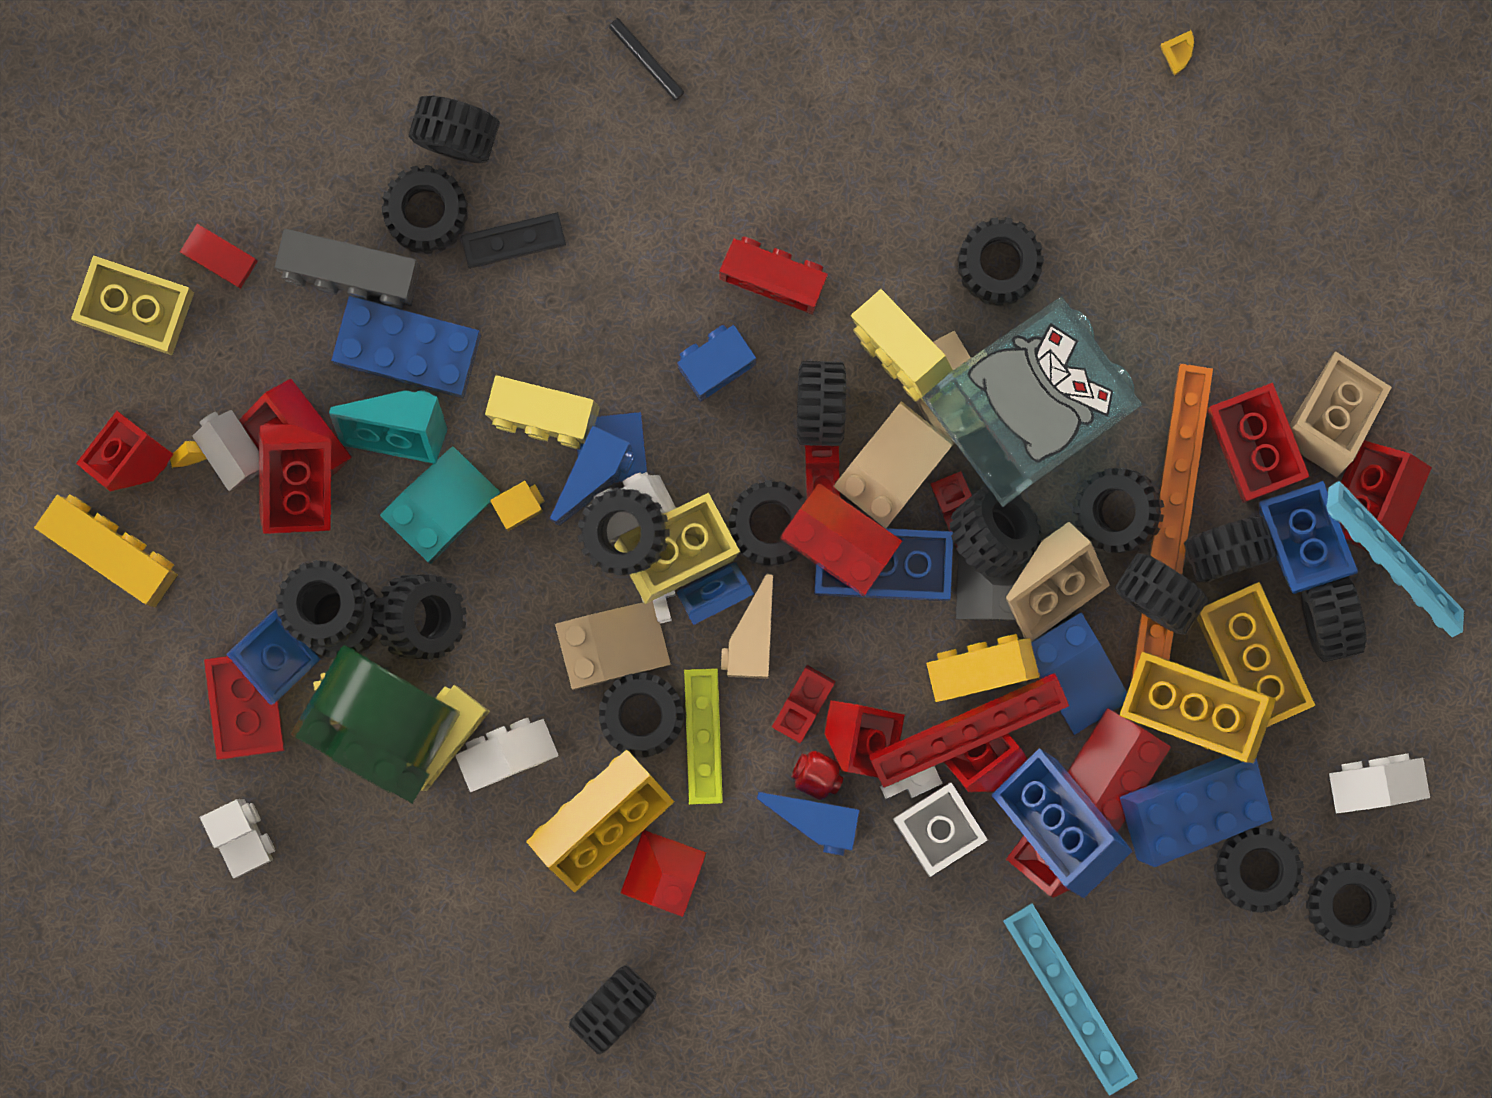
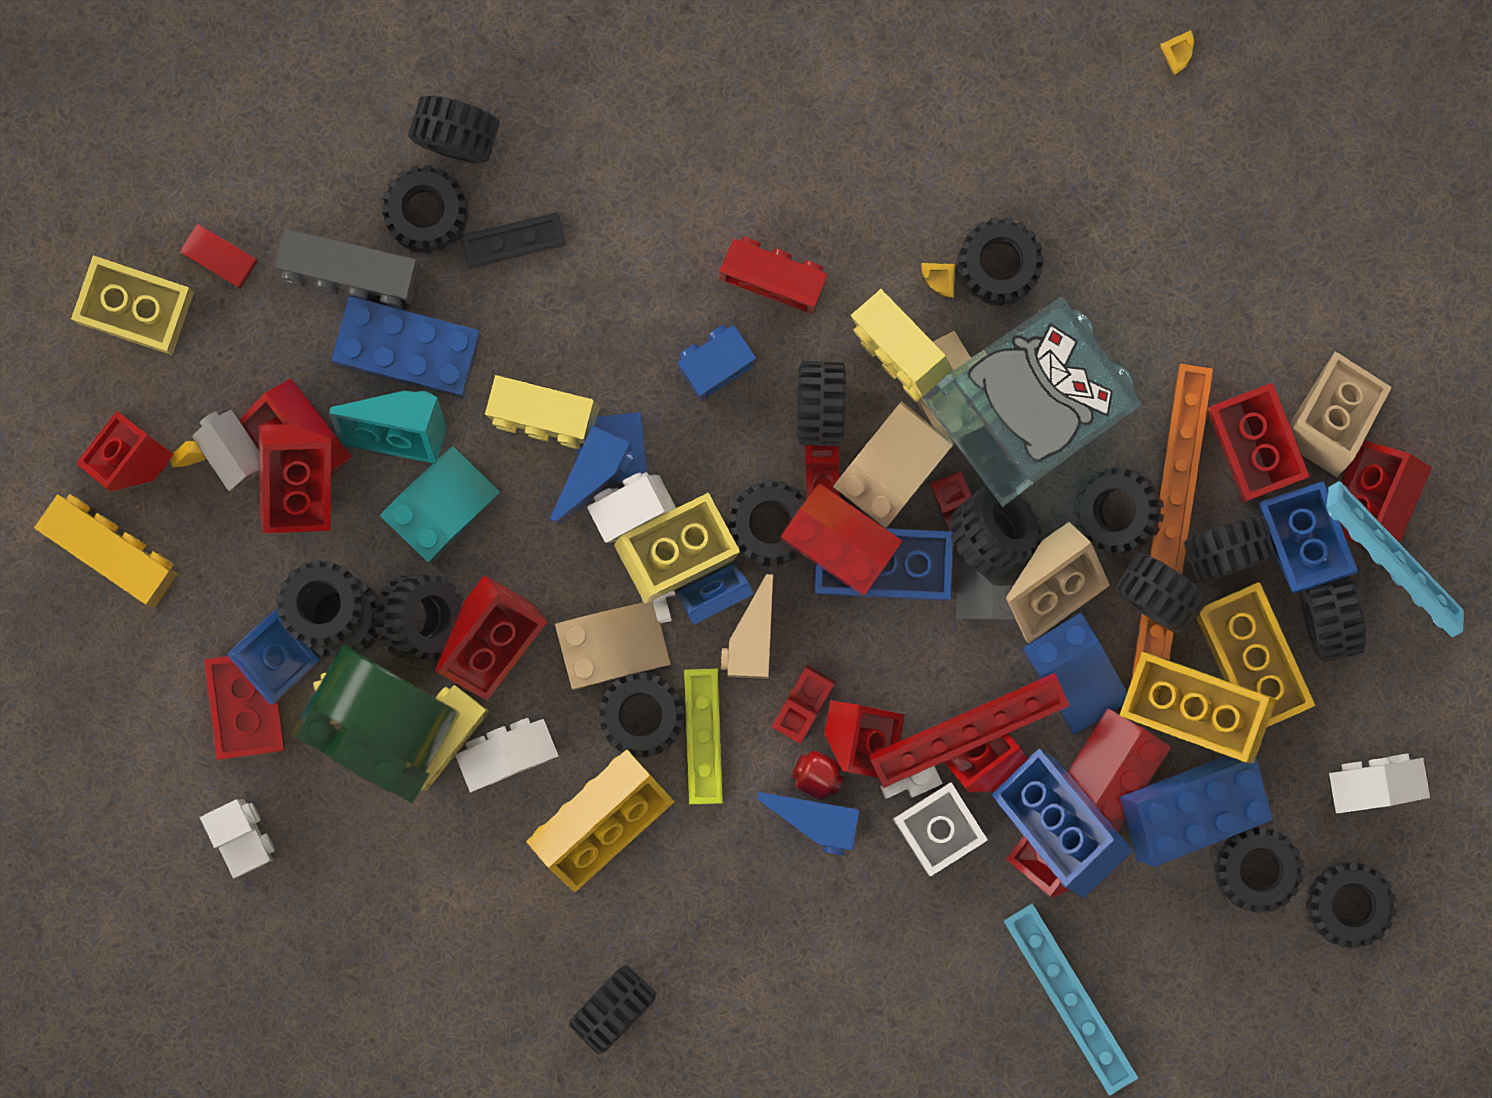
yellow brick [490,481,545,531] -> none
black tyre [578,489,670,576] -> none
black bar [608,18,684,101] -> none
red slope [620,830,707,917] -> none
yellow brick [926,634,1040,702] -> none
none -> red slope [435,575,547,701]
none -> yellow tile [921,263,955,298]

